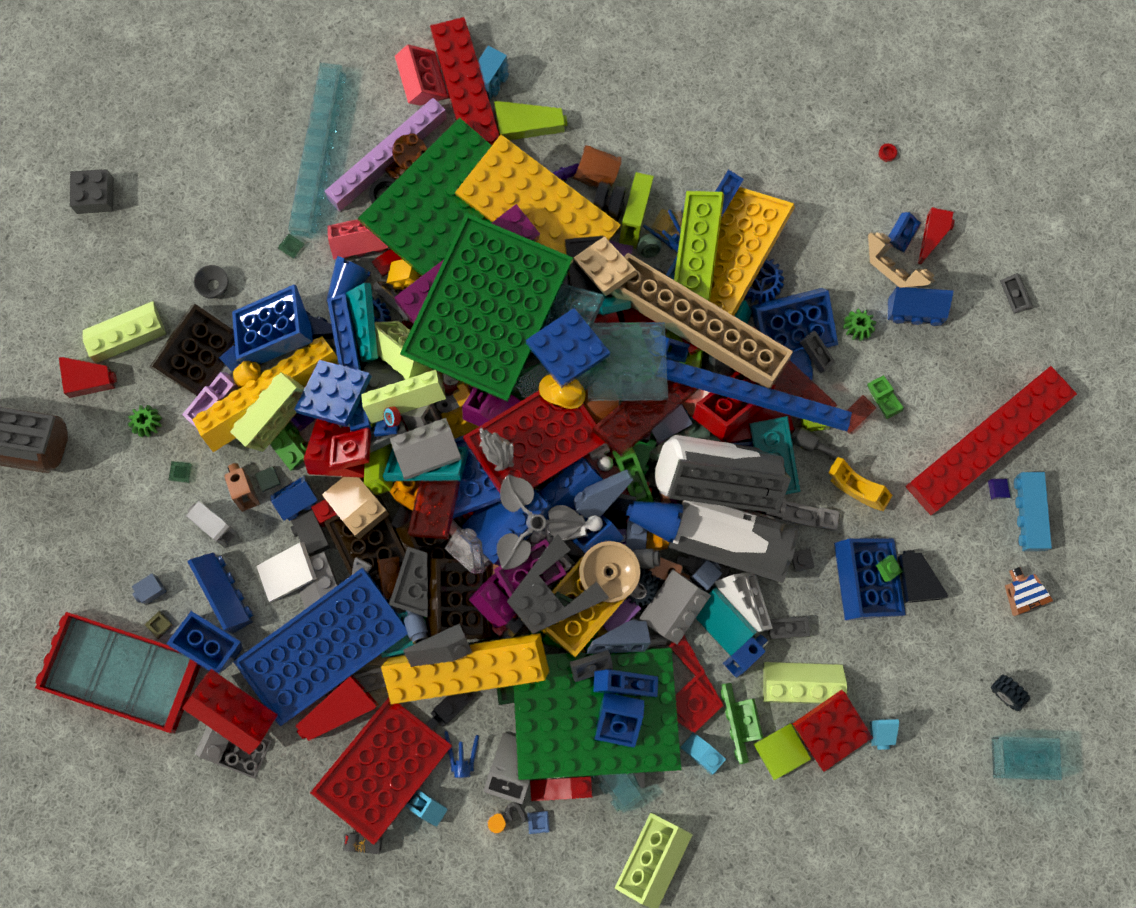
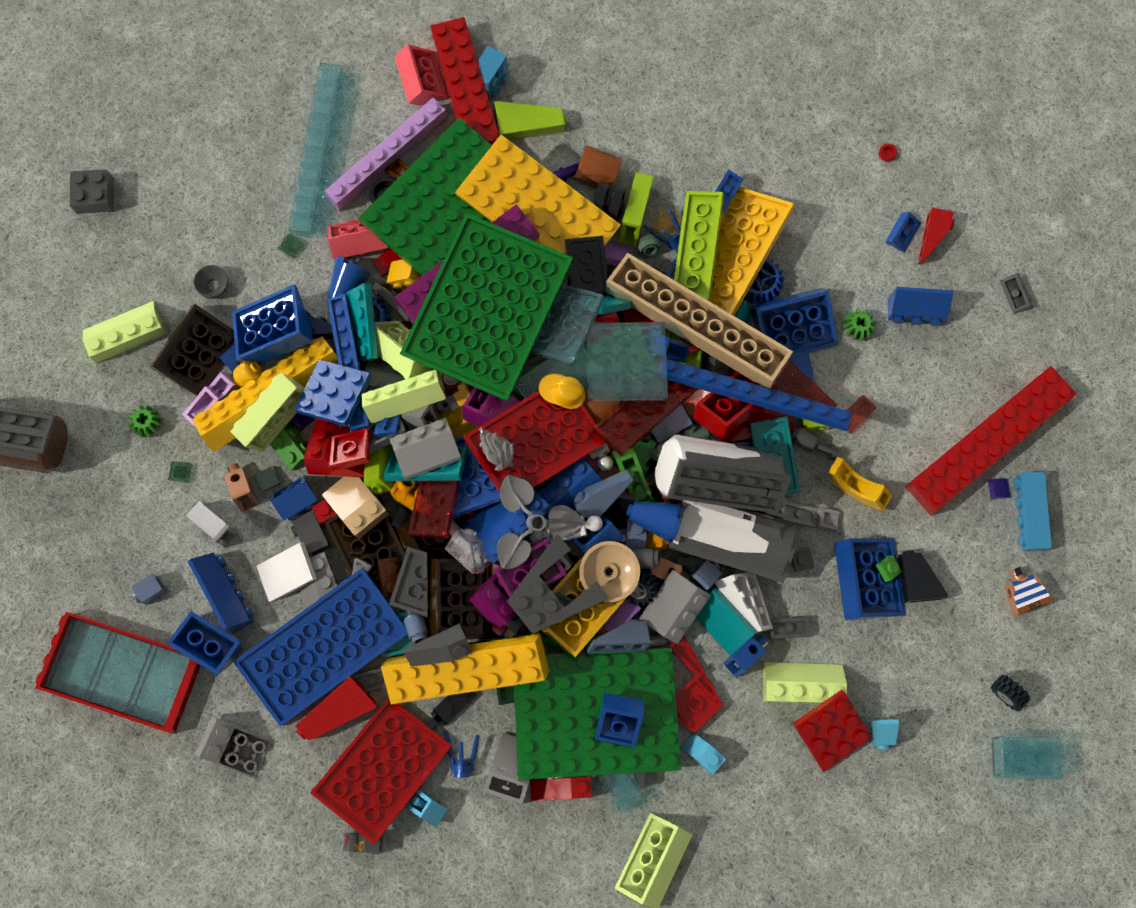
red slope [59,357,117,398] -> none
olive tile [145,611,173,639] -> none
red brick [182,669,277,755] -> none
red tile [383,406,401,427] -> none
dark orange dish [392,133,427,170] -> none
leg [488,802,526,833] -> none
blue plate [526,308,610,388] -> none
medium blue tile [527,811,550,834] -> none
dark grey plate [570,650,613,682] -> none
tan plate [574,236,637,296] -> none
blue slope [593,669,658,697] -> none
bright green bracket [721,683,763,764] -> none
lime slope [754,723,811,780] -> none
dark grey plate [800,331,835,373] -> none
bright green slope [867,375,904,419] -> none
tan slope [868,232,935,288] -> none

